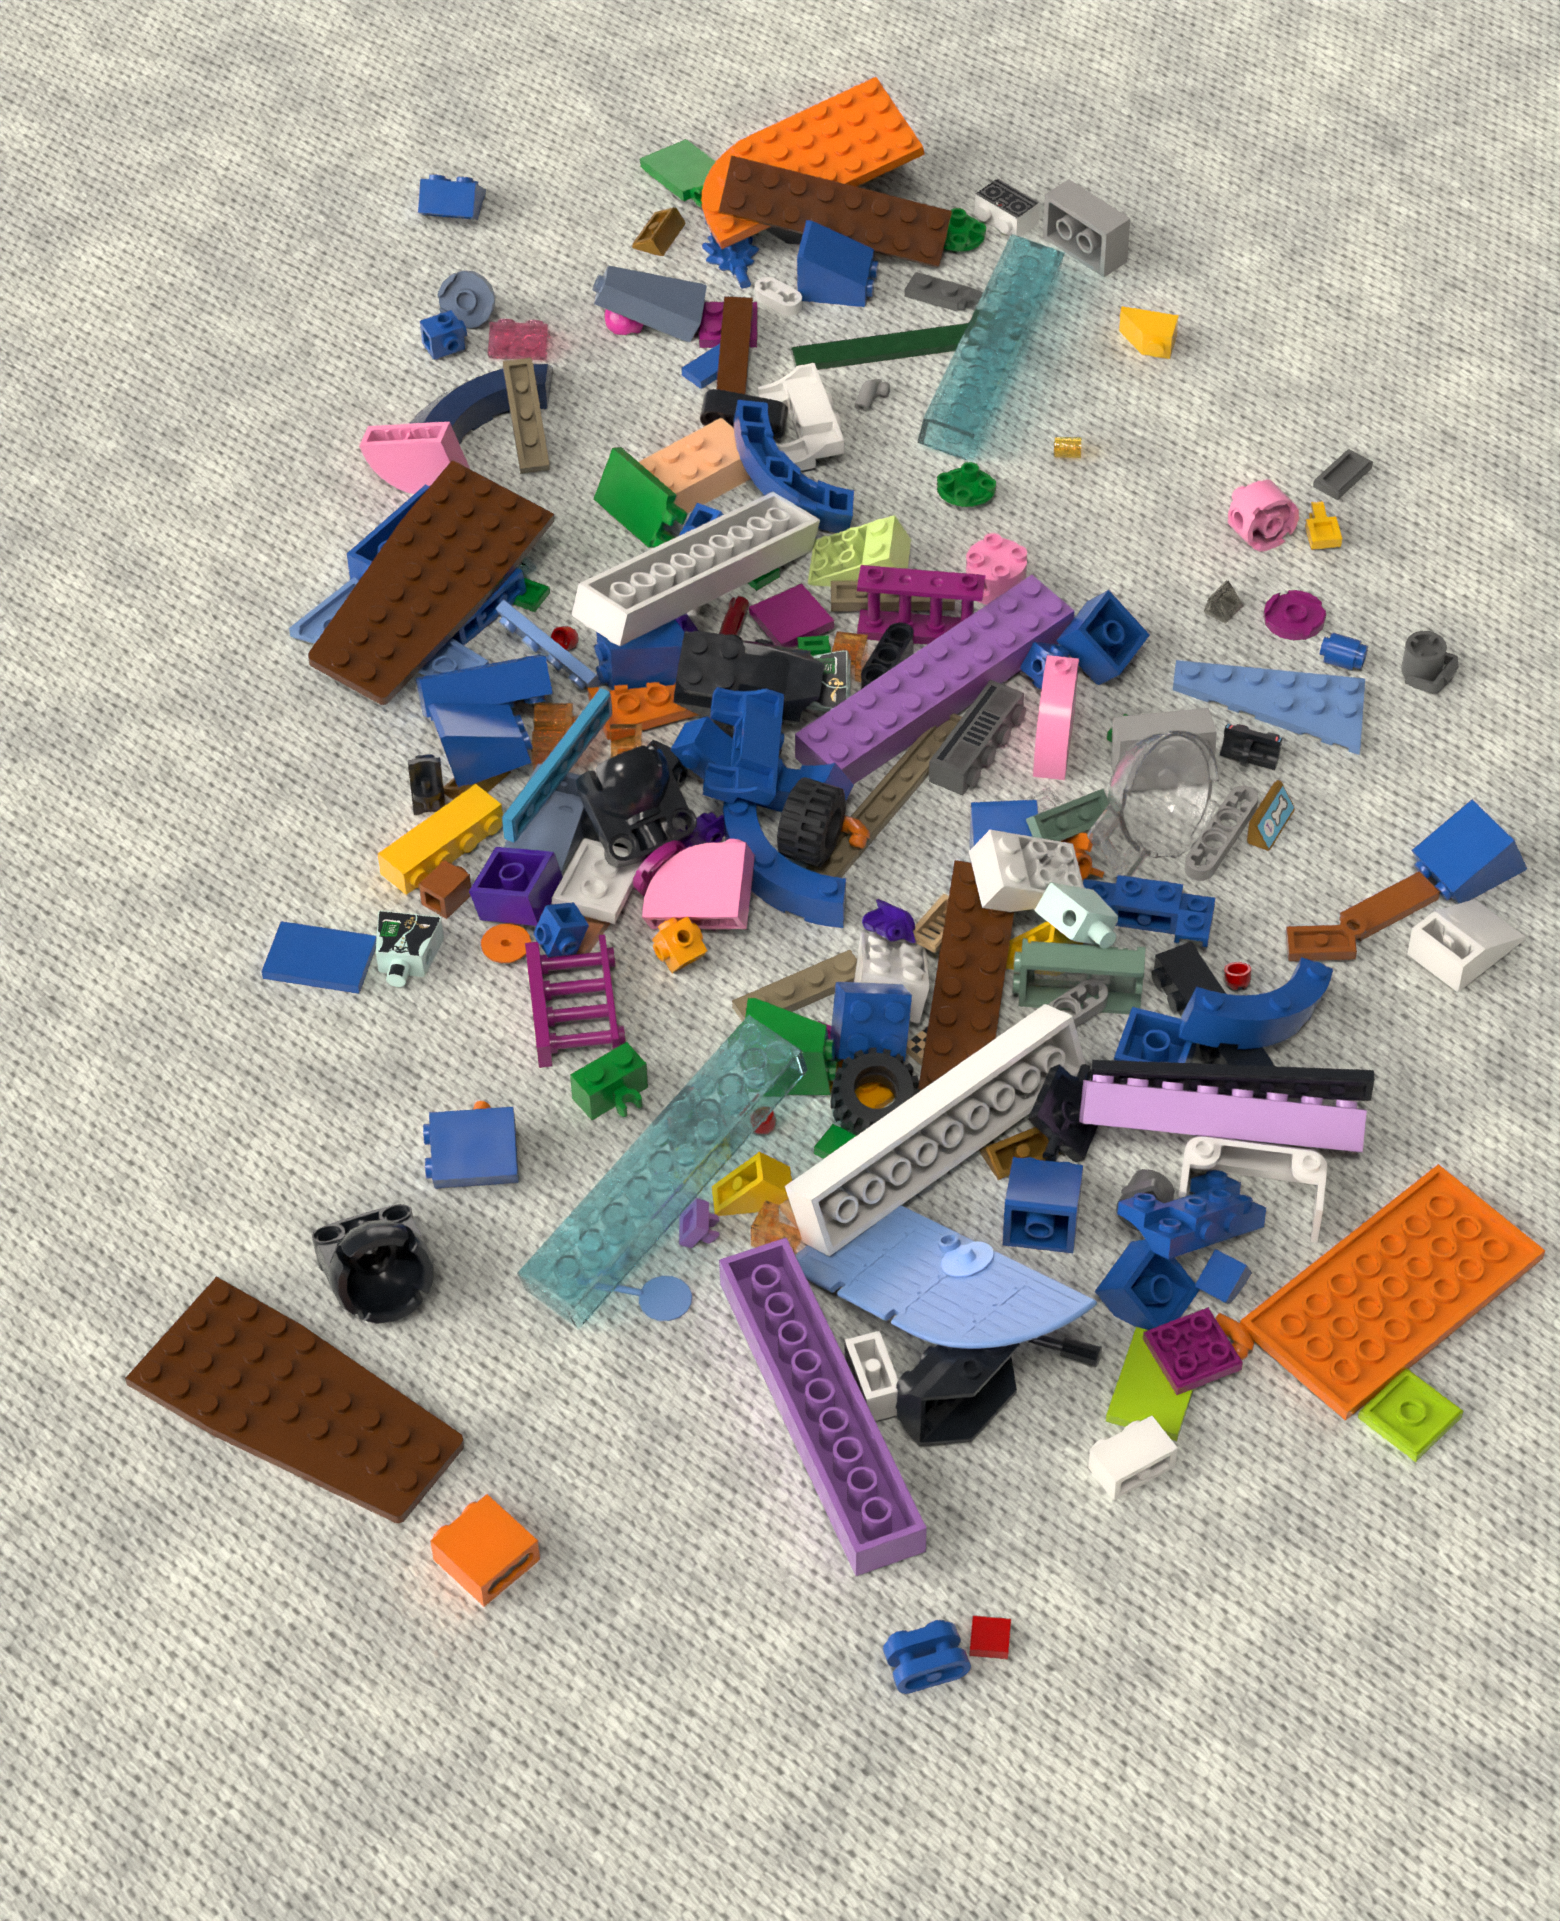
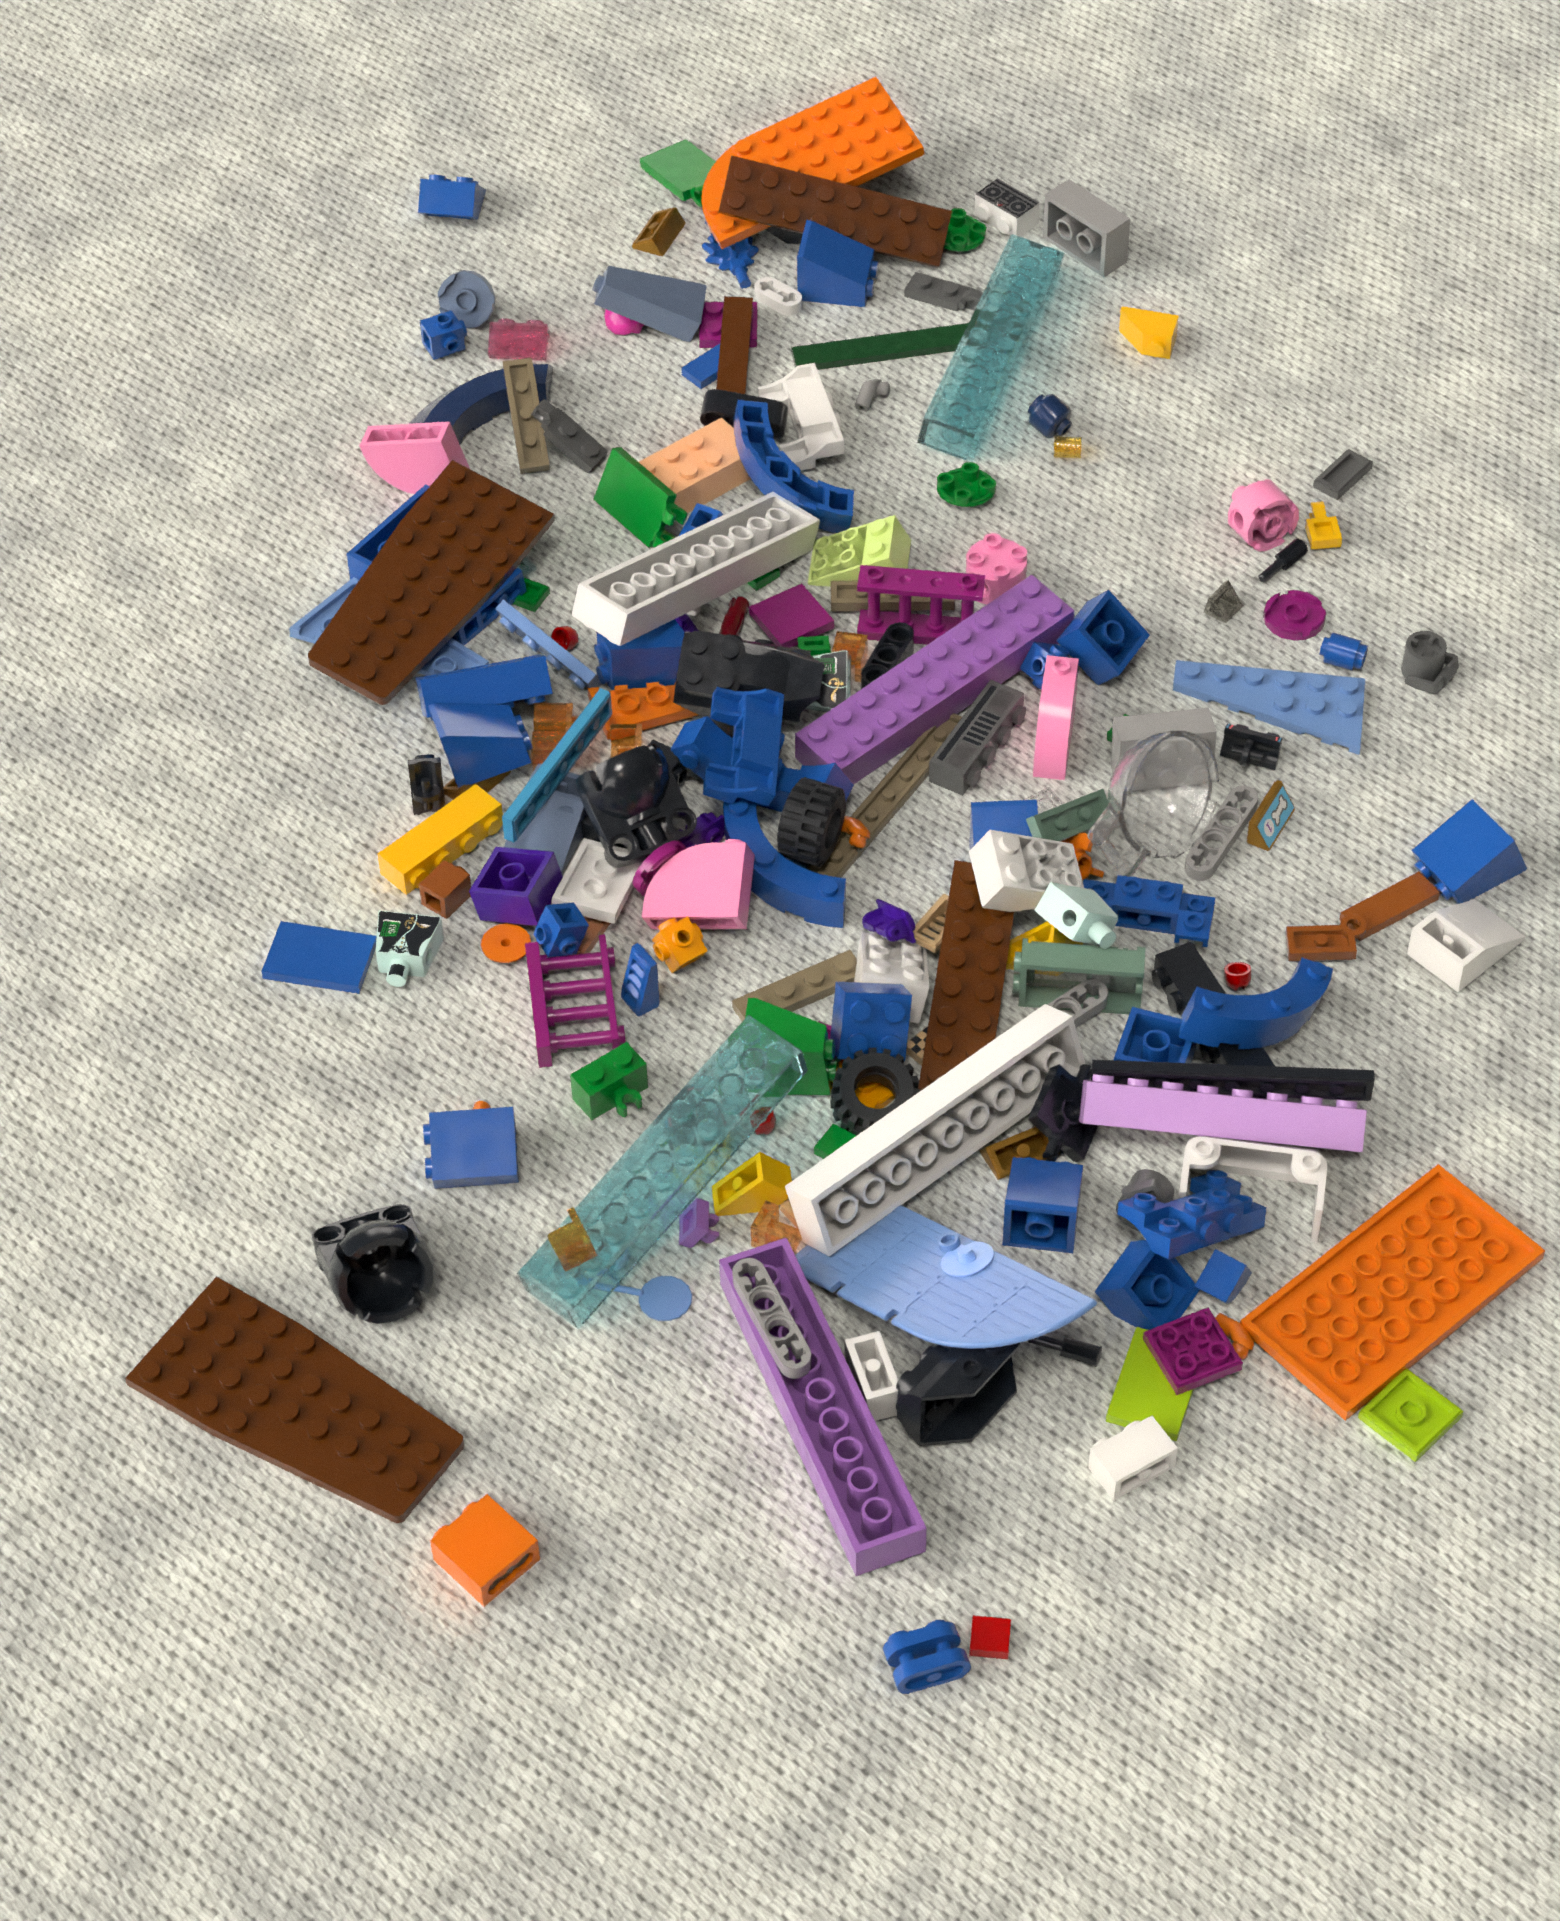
none -> dark grey hinge [531,399,608,473]
none -> clear orange panel [547,1207,598,1272]
none -> blue slope [621,943,660,1016]
none -> light grey beam [732,1258,812,1379]
none -> dark blue head [1027,394,1072,438]
none -> black axle [1258,538,1308,582]

